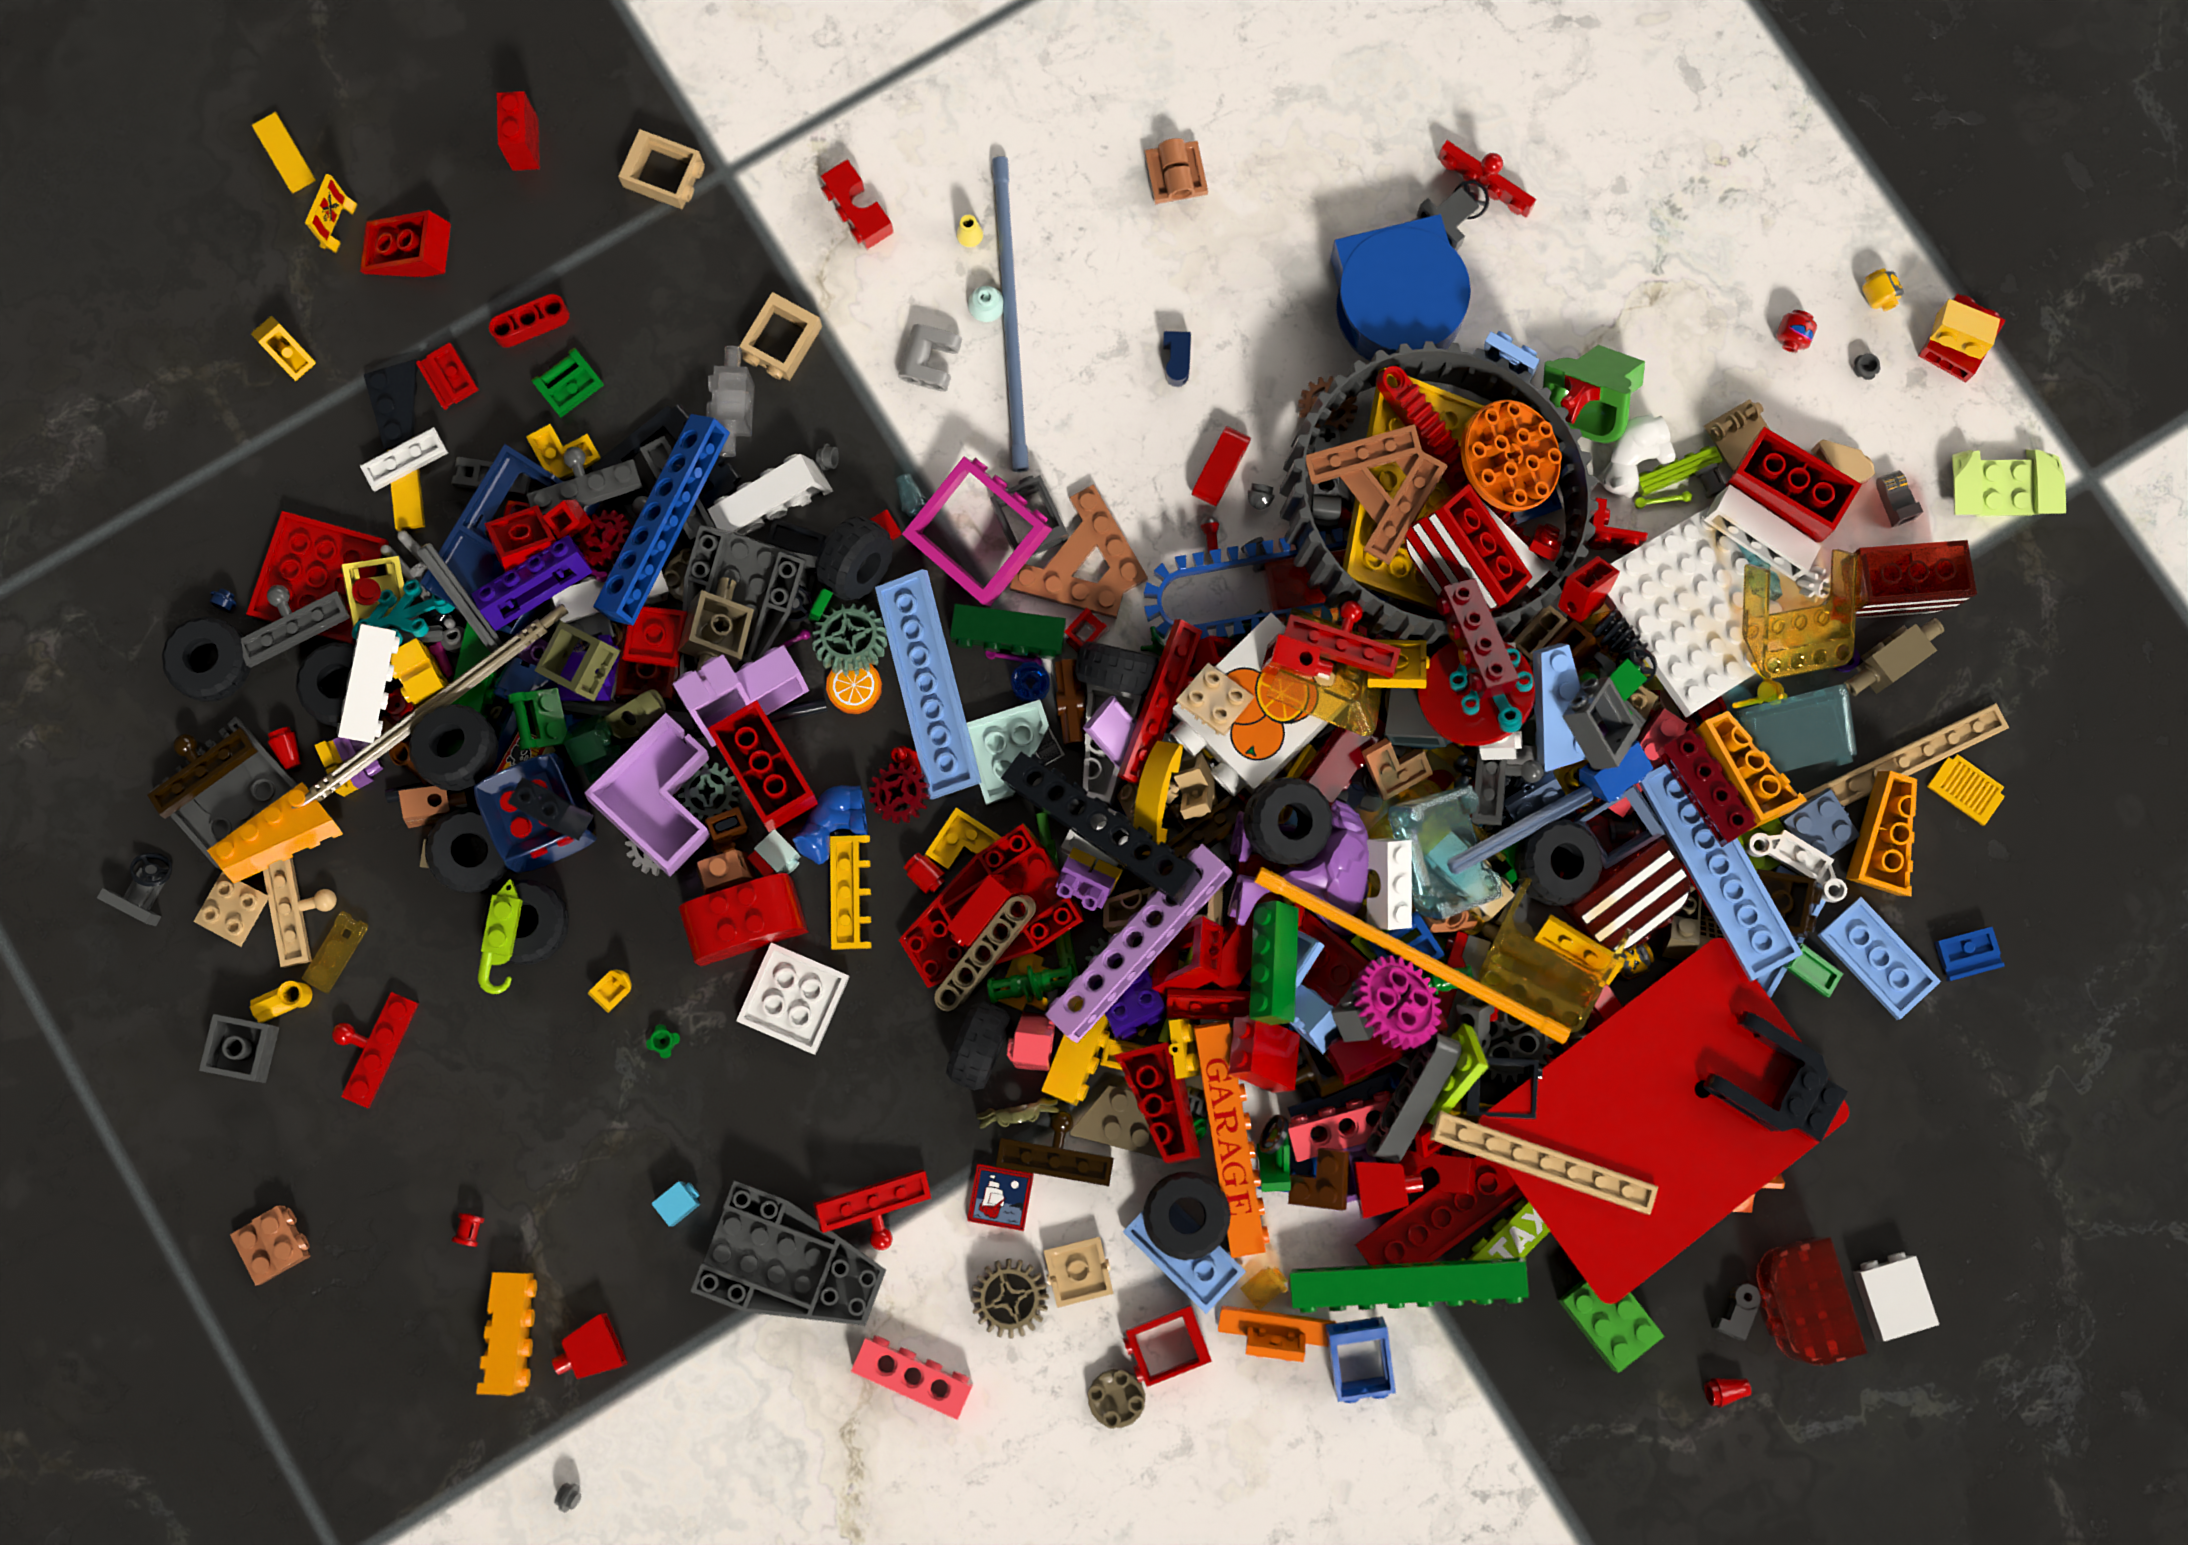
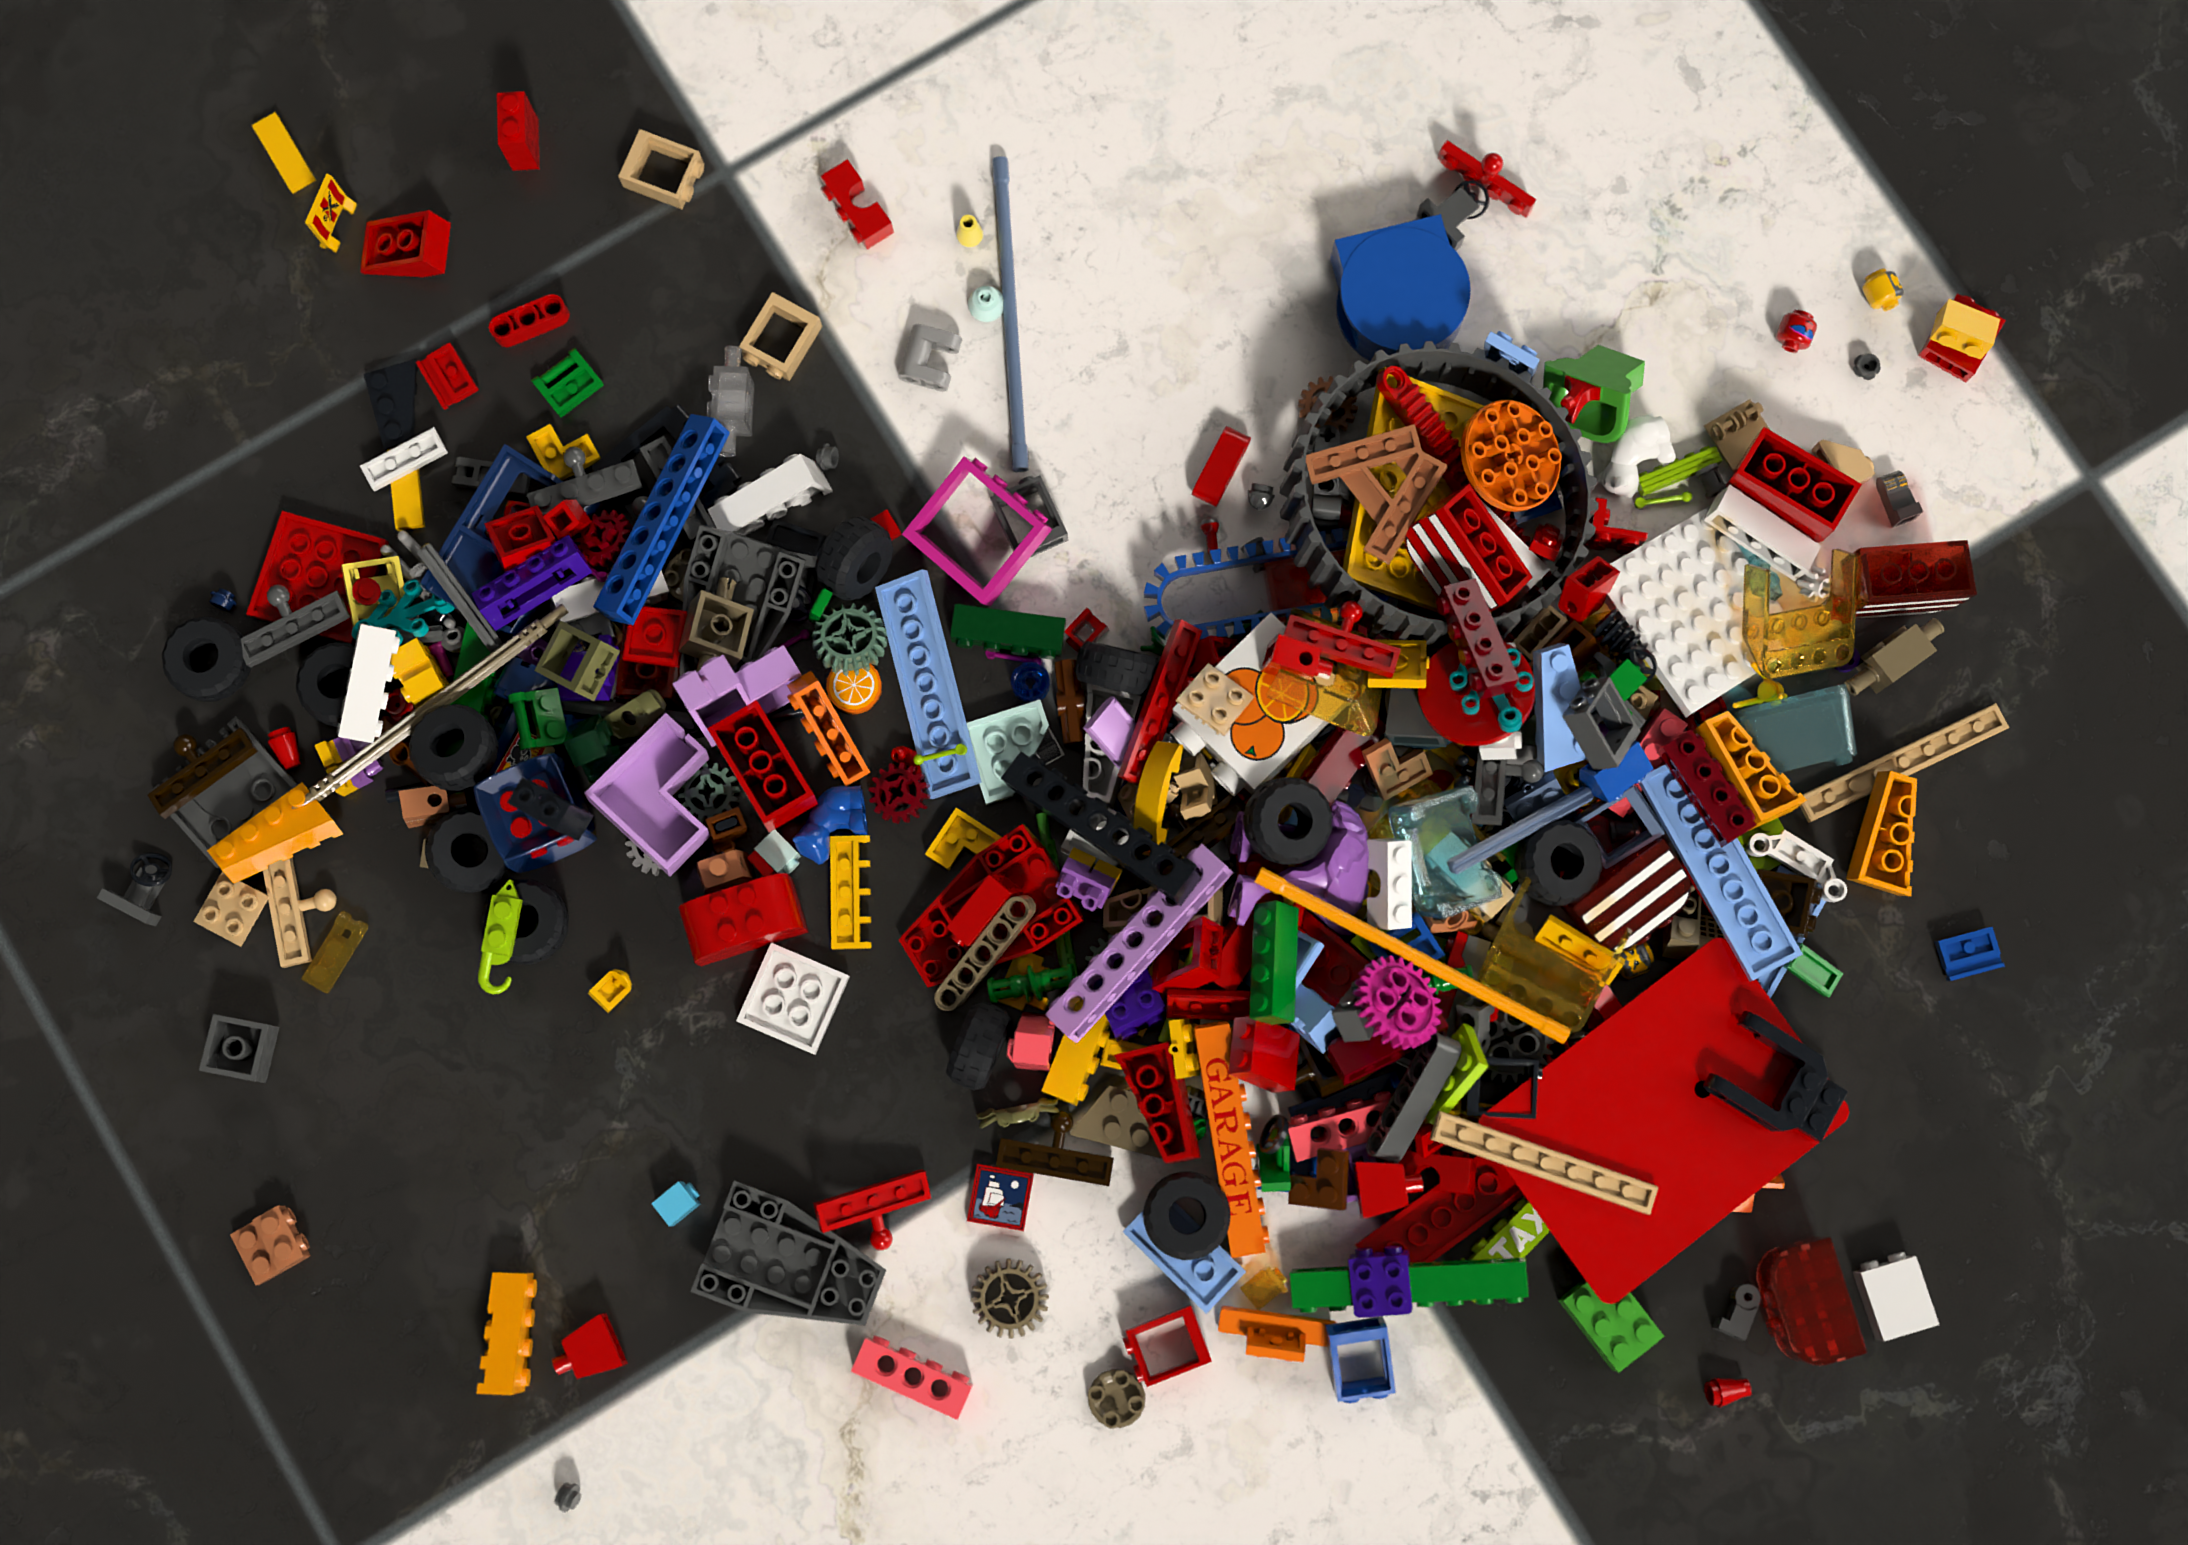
yellow piece [250,981,313,1023] -> none
yellow slope [251,316,316,381] -> none
red plate [332,992,419,1108] -> none
red bush [451,1212,485,1247] -> none
green plate [646,1025,680,1058] -> none
clear light blue cone [896,474,927,517] -> none
red brick [903,852,946,894] -> none
nougat plate [1010,484,1148,619] -> none
tan plate [1044,1236,1114,1308] -> none
nougat plate [1145,138,1208,204] -> none
dark blue leg [1163,331,1191,387] -> none
sand blue plate [1780,788,1860,856] -> none
light blue plate [1817,897,1941,1020] -> none
yellow window [1927,754,2005,826] -> none
yellowish green piece [1952,449,2066,516] -> none
none -> orange brick [787,671,870,786]
none -> lime hinge [913,744,967,765]
none -> dark purple bracket [1348,1246,1413,1318]

